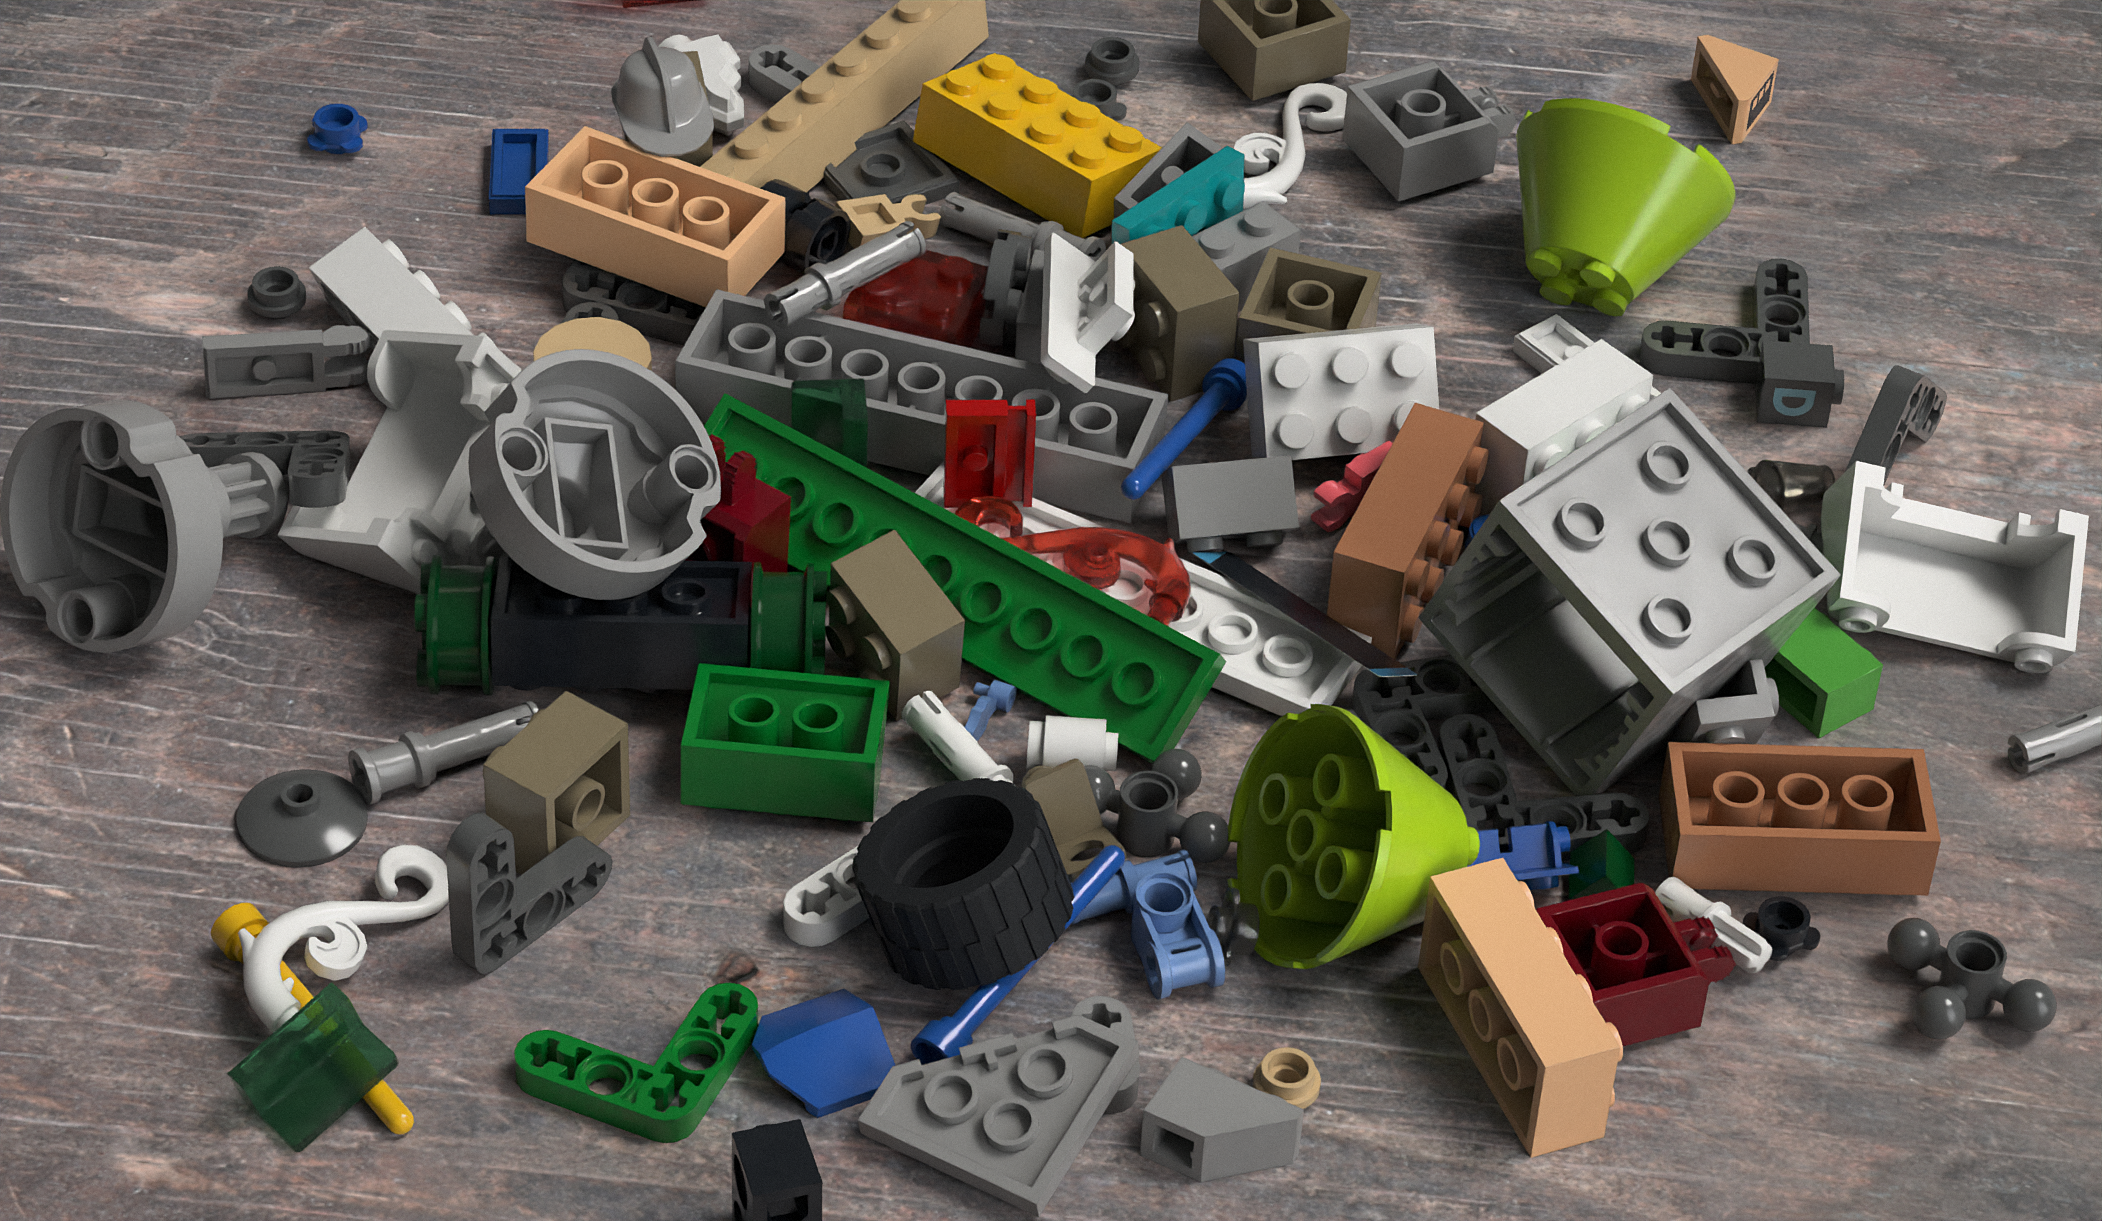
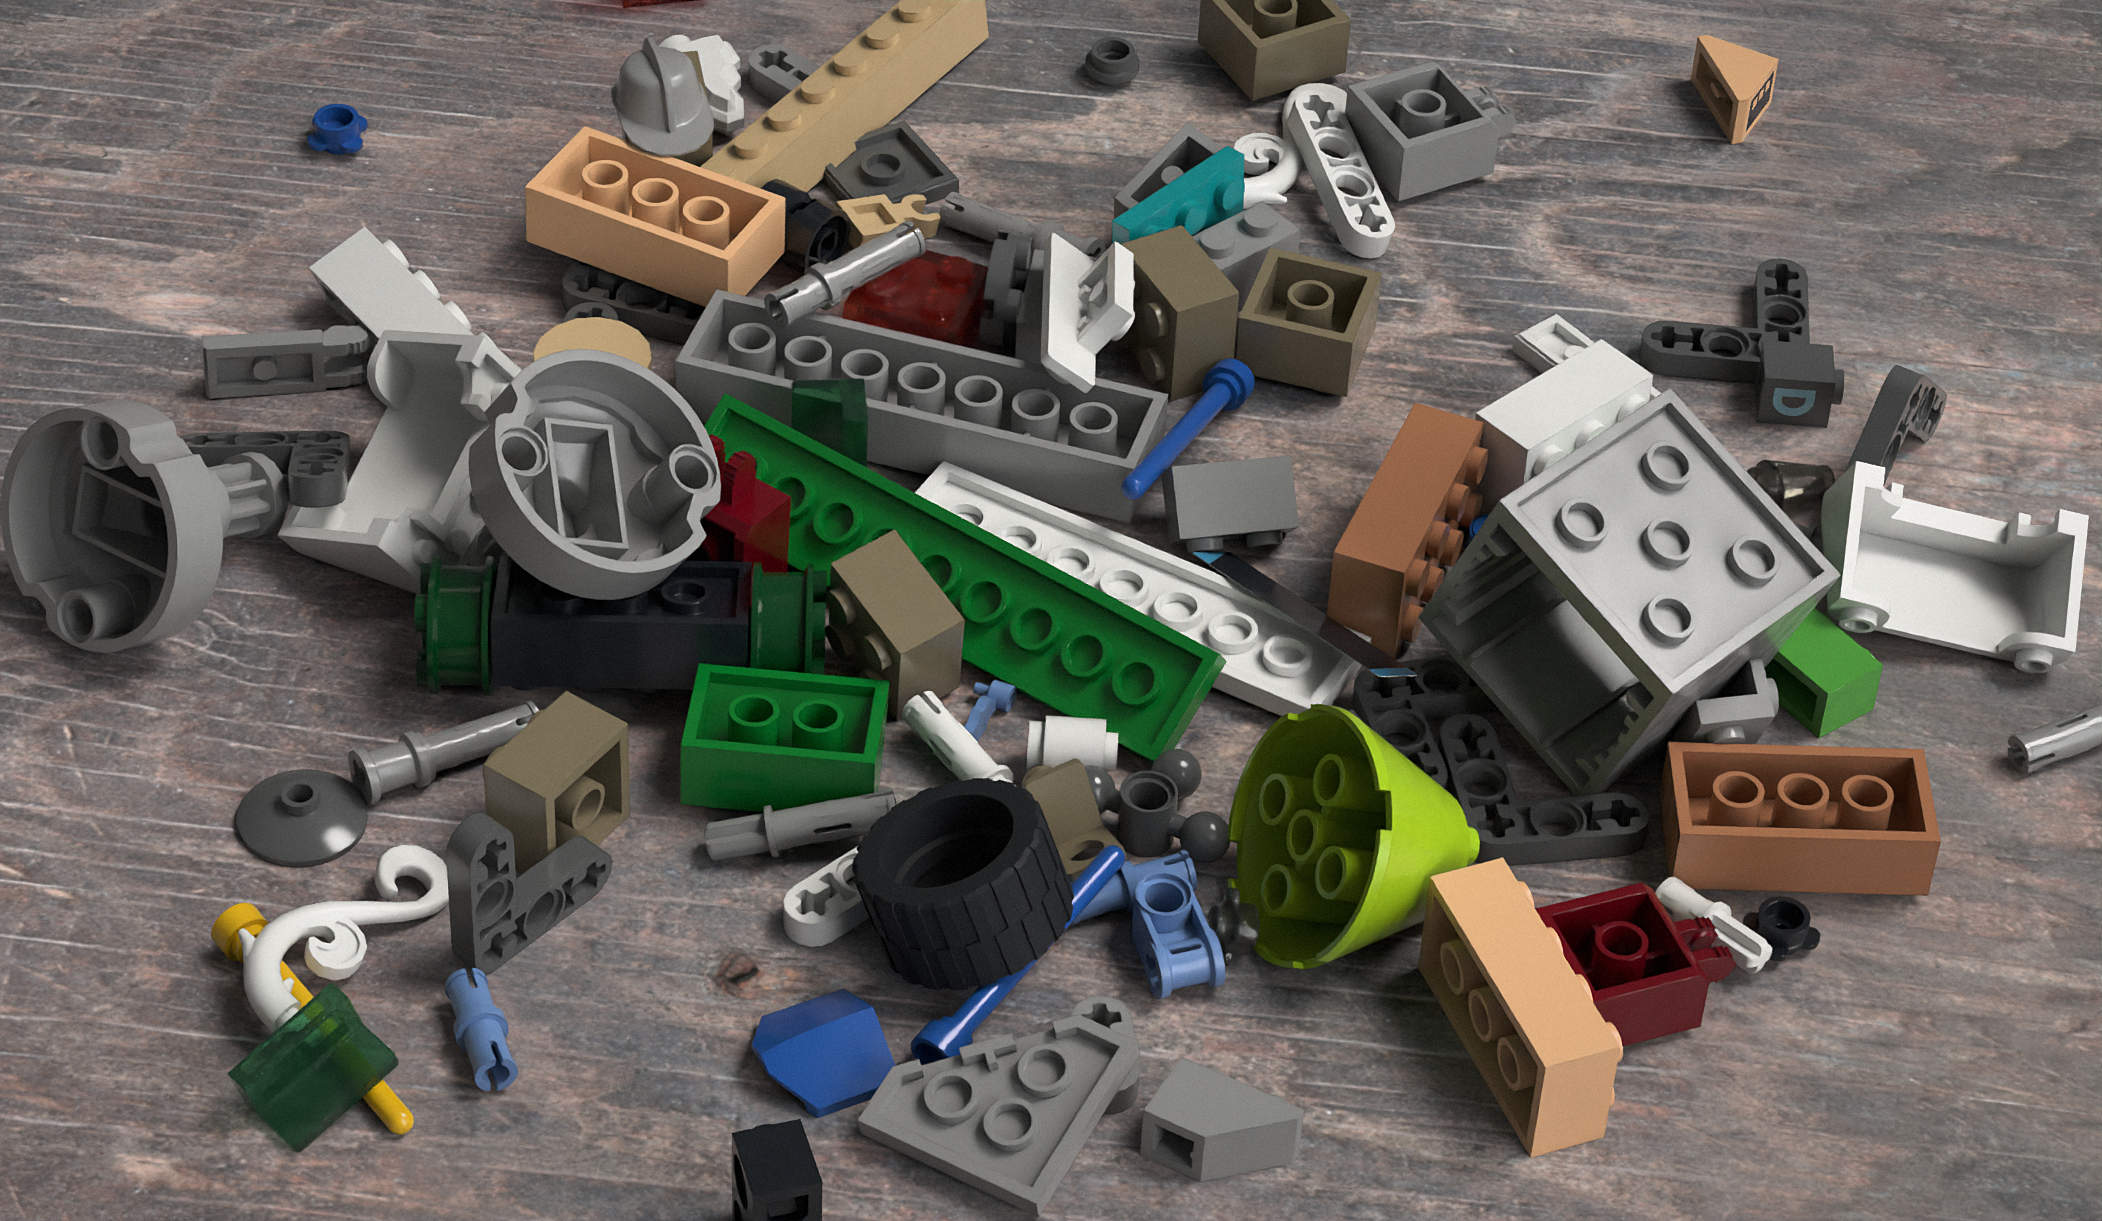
dark grey plate [247,266,306,319] -> none
blue tile [489,129,549,214] -> none
green beam [514,982,758,1143] -> none
yellow brick [913,53,1162,238] -> none
red plate [943,399,1036,508] -> none
clear red plant [954,496,1191,627] -> none
dark grey plate [1070,79,1127,121] -> none
white brick [1243,323,1439,460] -> none
tan plate [1253,1047,1321,1109] -> none
coral plate [1311,440,1393,532] -> none
blue hinge [1467,821,1579,890] -> none
lime cone [1516,98,1736,317] -> none
dark green slope [1568,829,1635,900] -> none
dark grey piece [1887,918,2057,1040] -> none
none -> medium blue pin [444,968,518,1091]
none -> light grey axle [704,789,897,861]
none -> white beam [1287,89,1395,259]

